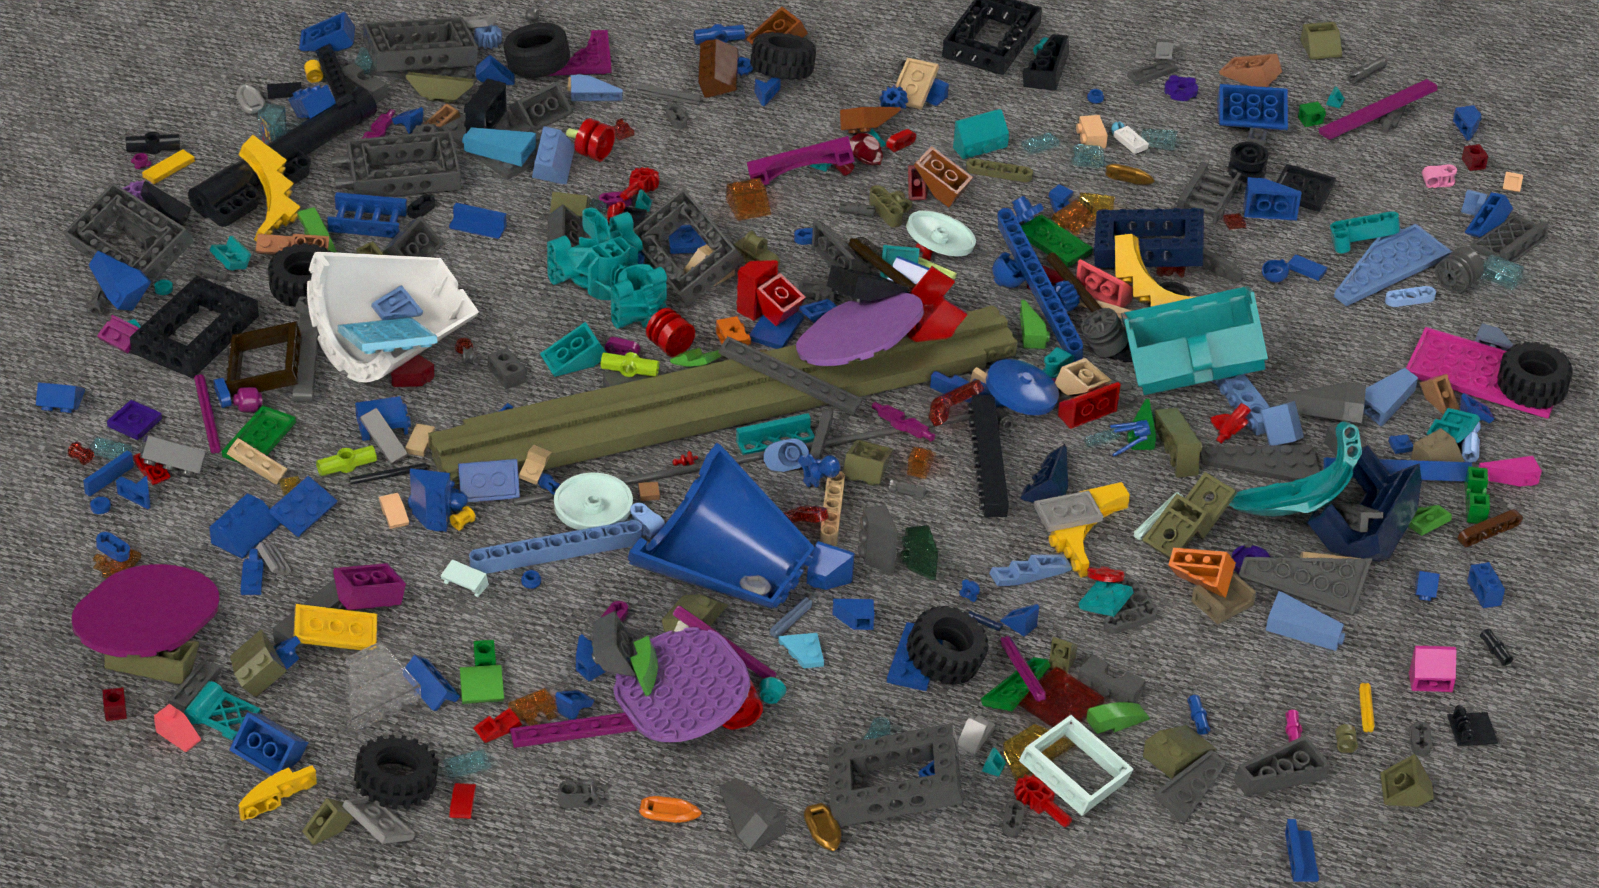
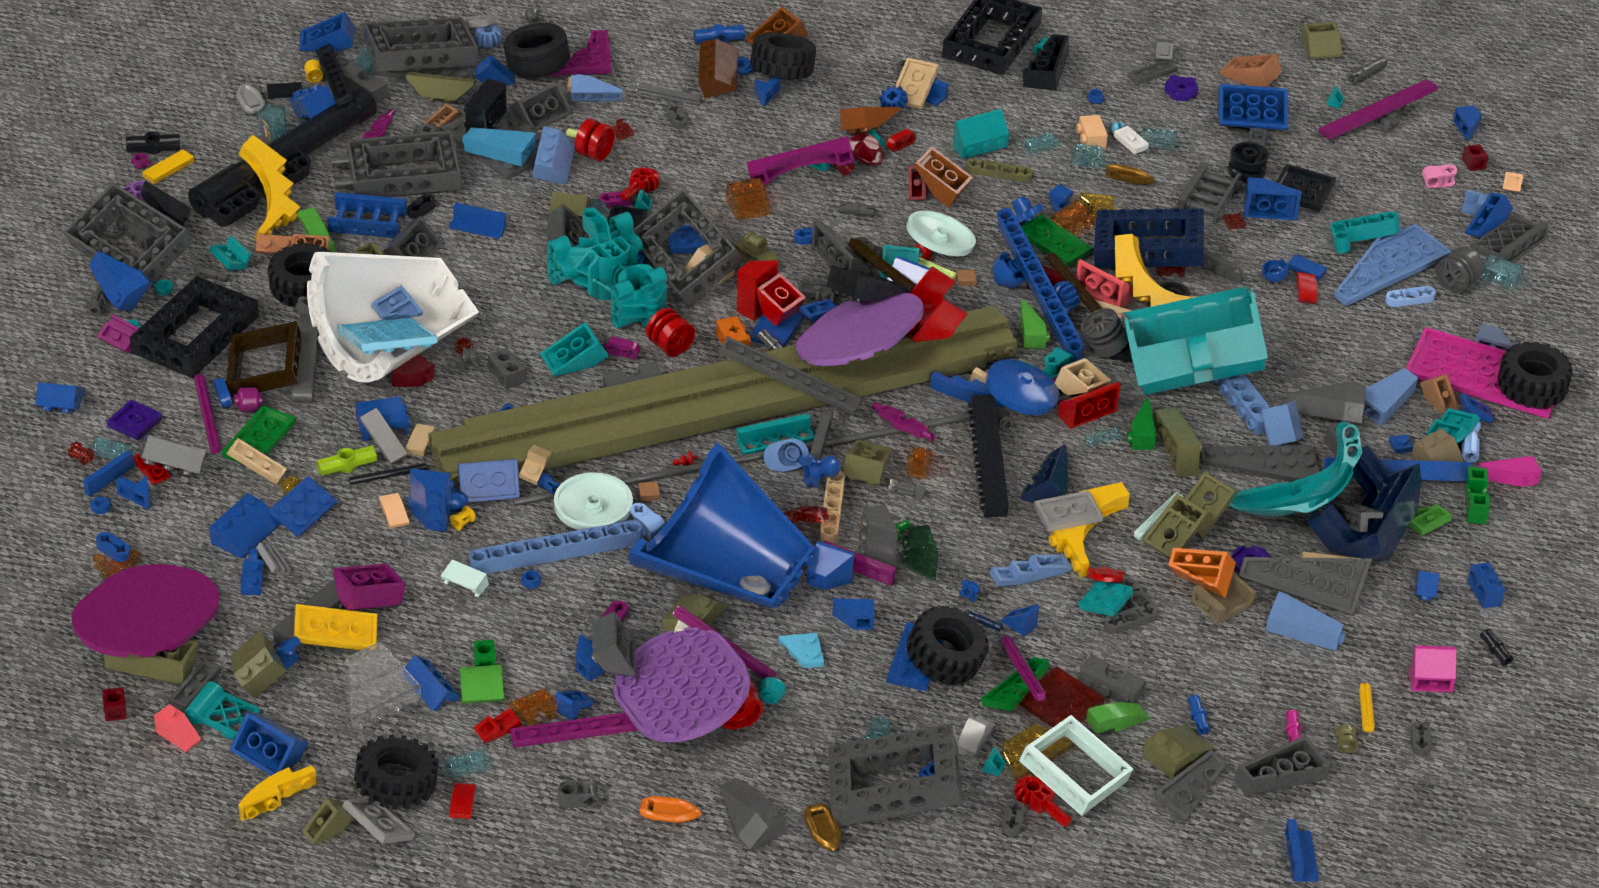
blue slope [392,107,424,134] -> none
lime piece [601,352,660,377] -> none
red arm [607,201,626,222] -> none
bright green slope [630,636,658,697] -> none
bright green slope [670,347,721,366] -> none
sand blue axle [770,597,812,638] -> none
olive piece [869,185,912,228] -> none
clear red beam [929,379,984,426] -> none
olive slope [1049,637,1078,674] -> none
blue plant [1110,420,1151,457] -> none
red plant [1210,403,1251,444] -> none
green brick [1298,101,1326,127] -> none
olive slope [1380,754,1434,807] -> none
black hinge [1447,705,1498,746] -> none
reddish brown beam [1457,509,1523,548] -> none
none -> dark grey pin [757,329,783,351]
none -> magenta plate [823,540,896,586]
none -> green arm [895,520,911,541]
none -> medium nougat tile [956,270,977,286]
none -> red slope [1296,272,1317,304]

